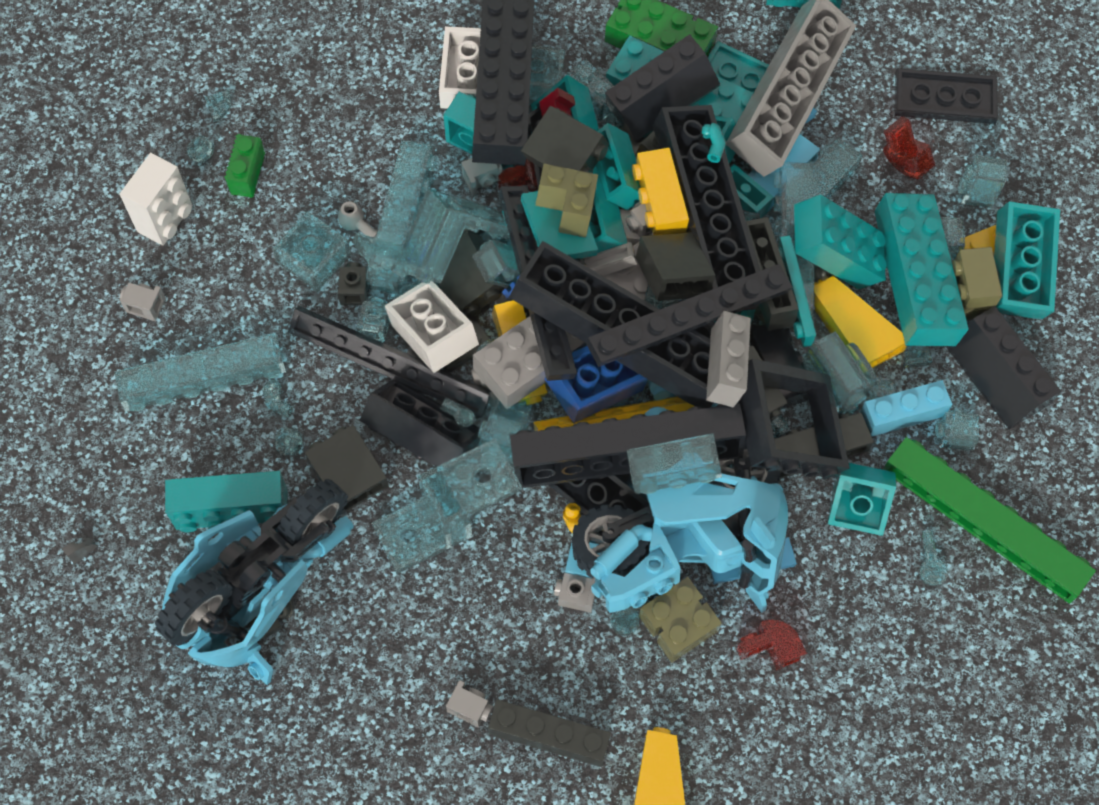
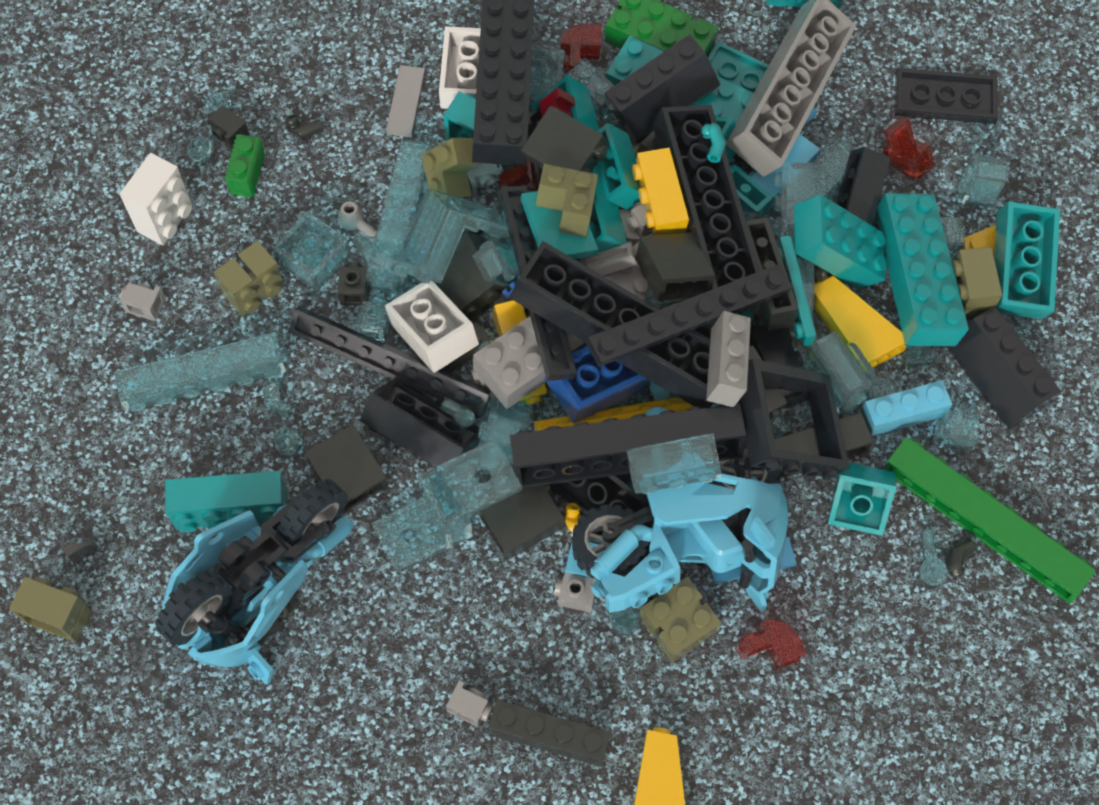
none -> olive piece [9,577,92,643]
none -> pearl dark grey brick [207,105,250,152]
none -> olive piece [214,240,284,317]
none -> pearl dark grey arm [285,114,324,138]
none -> light grey tile [386,65,425,138]
none -> olive brick [422,138,482,205]
none -> pearl dark grey brick [477,484,566,561]
none -> clear red brick [560,23,602,80]
none -> black brick [836,147,891,226]
none -> pearl dark grey arm [945,539,976,578]

